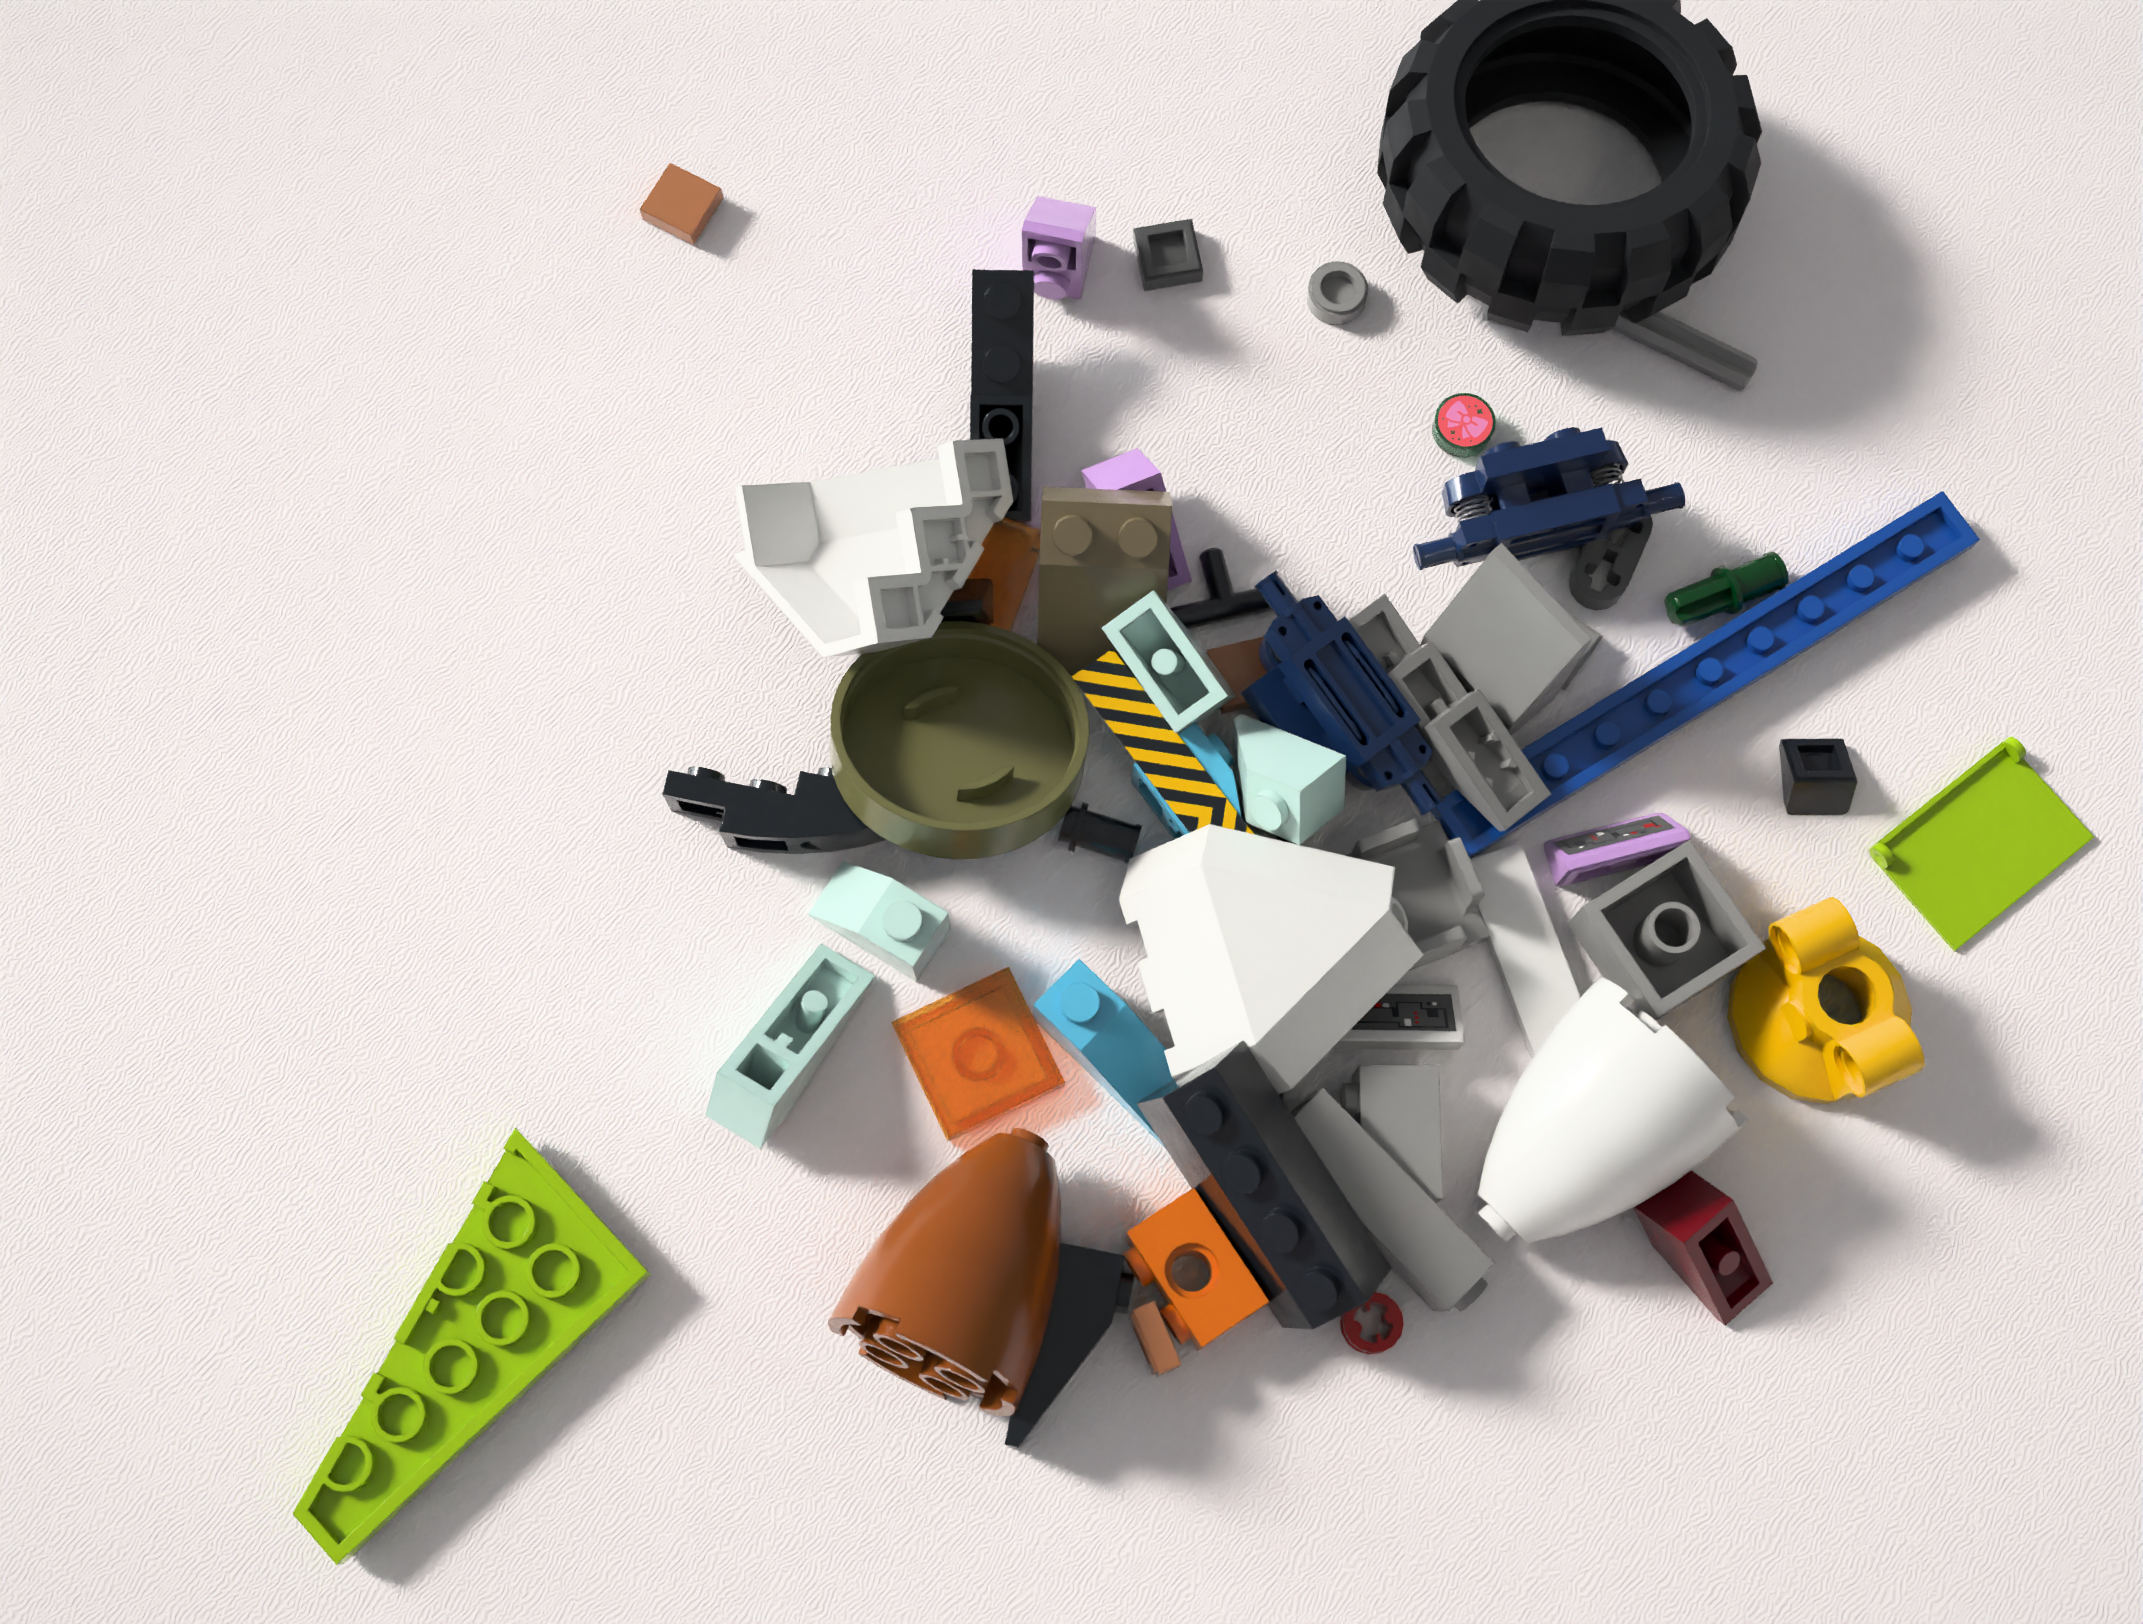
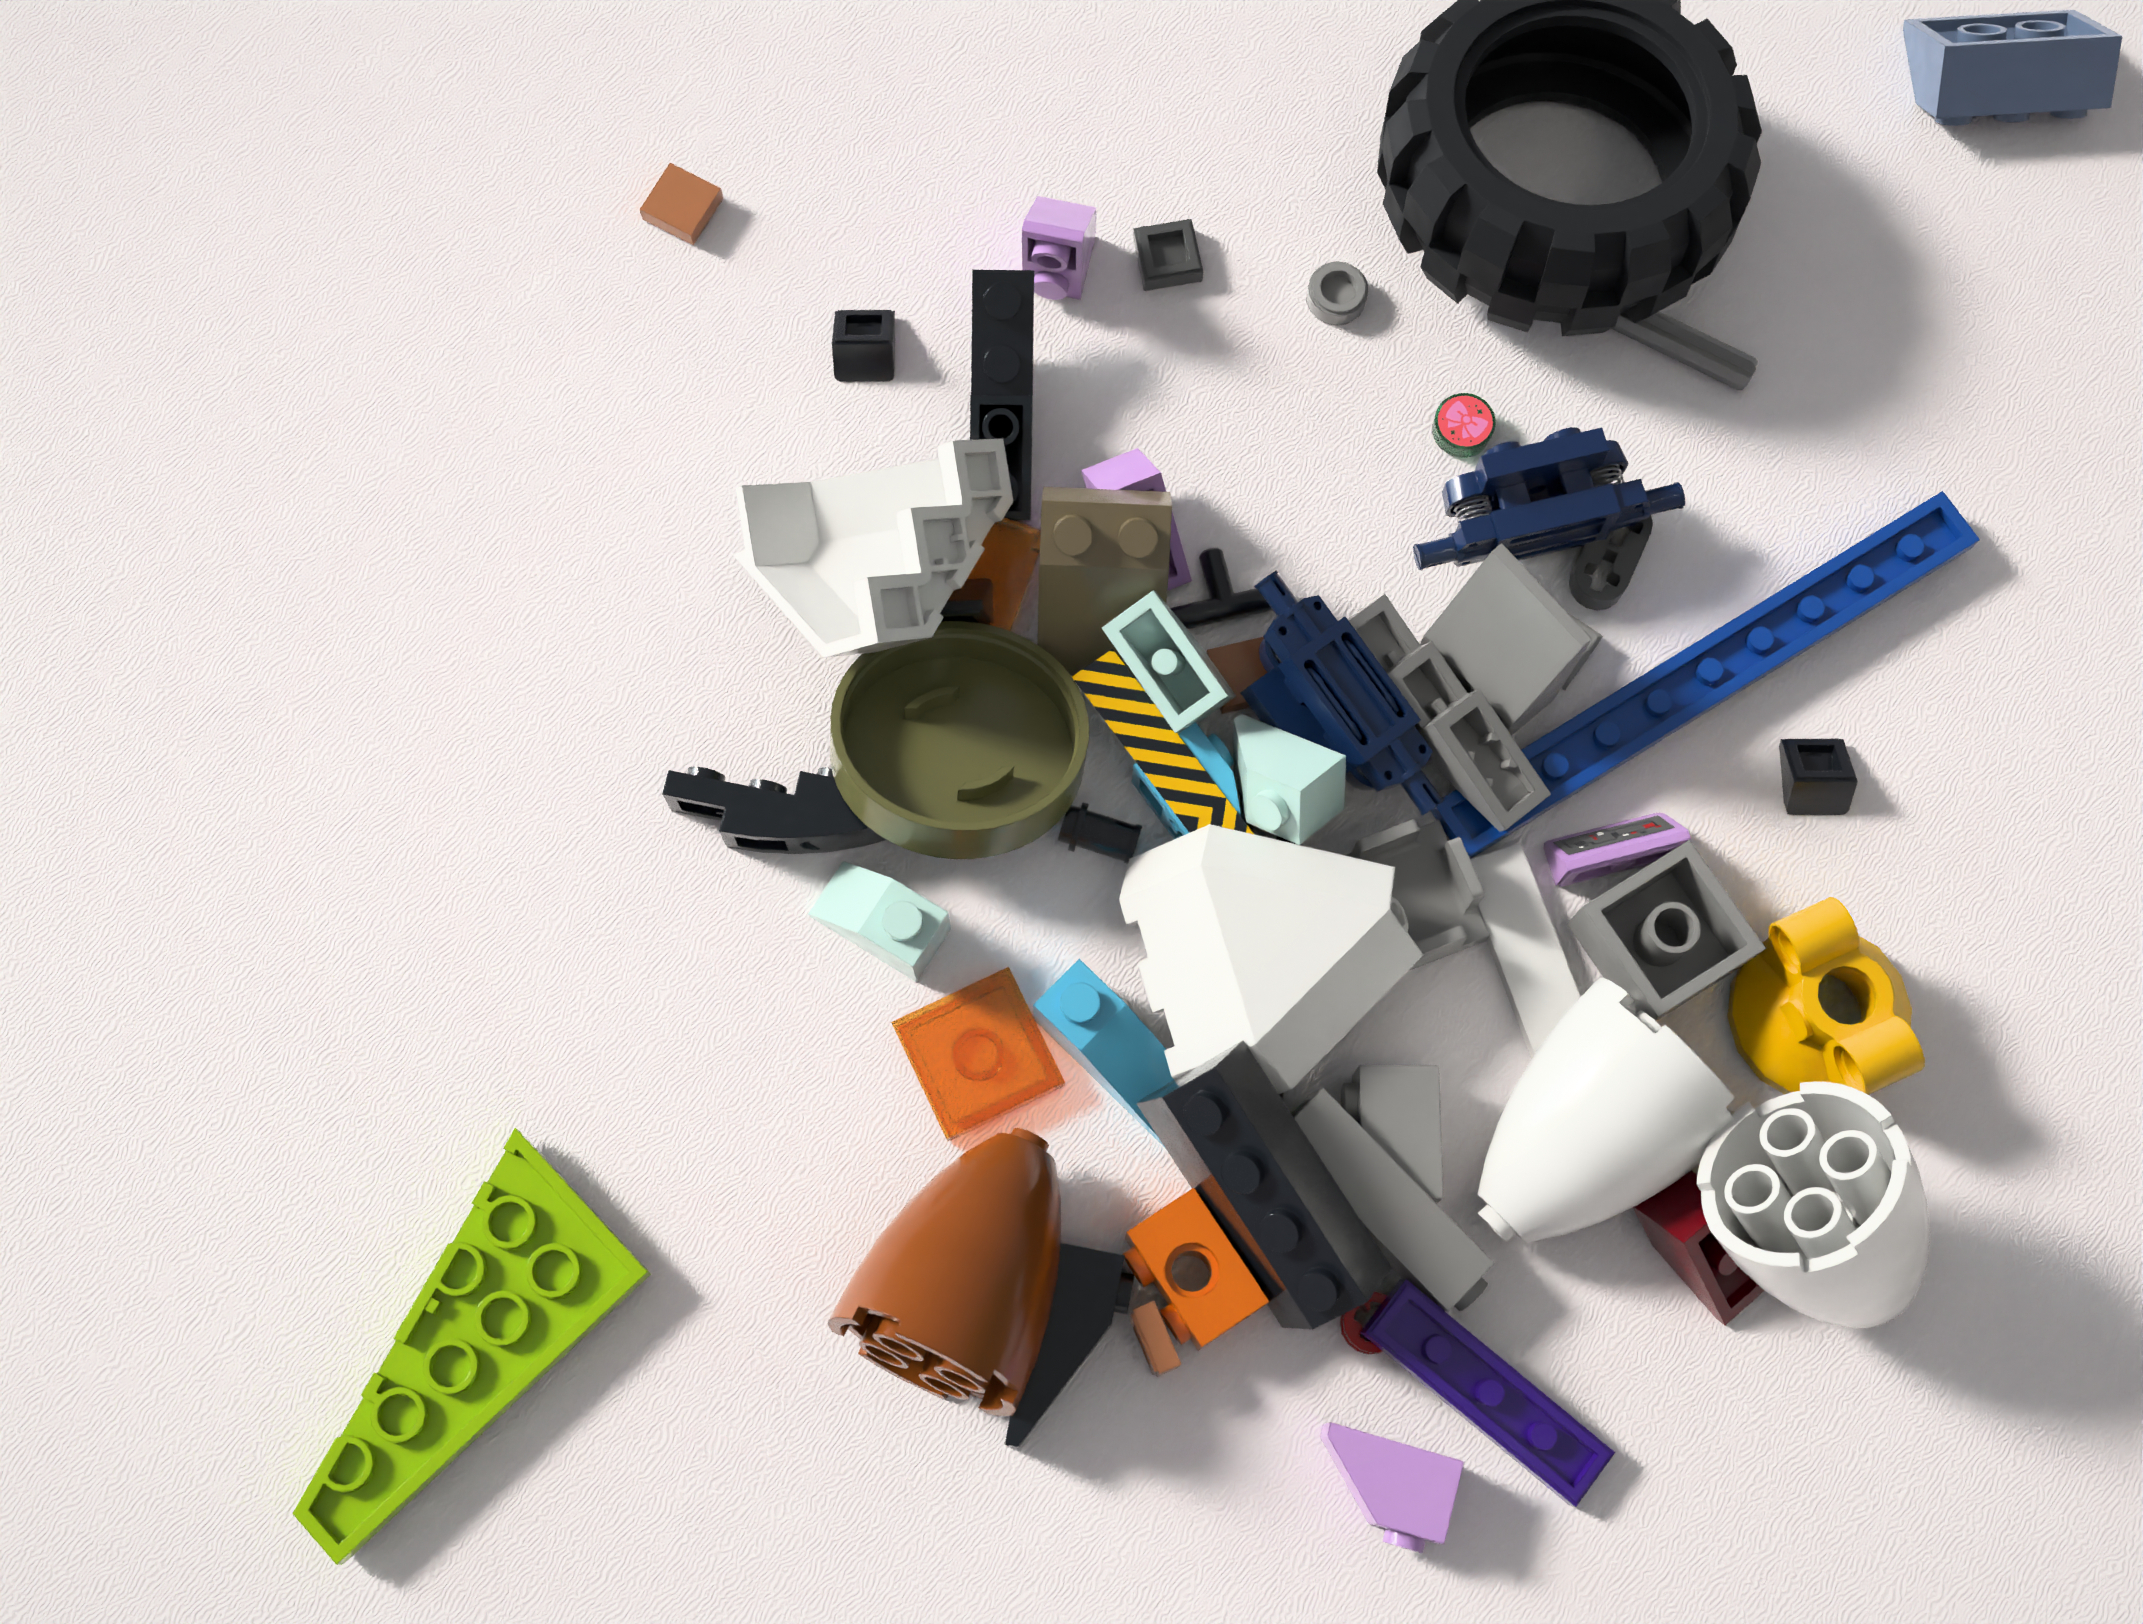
light aqua slope [705,943,875,1149] -> none
slope [1332,984,1465,1050] -> none
dark green axle [1664,552,1789,627] -> none
lime piece [1869,737,2094,951] -> none
none -> black slope [832,310,895,382]
none -> lavender slope [1320,1422,1464,1554]
none -> dark purple tile [1360,1279,1616,1507]
none -> white cylinder [1697,1081,1930,1328]
none -> sand blue slope [1903,9,2122,126]

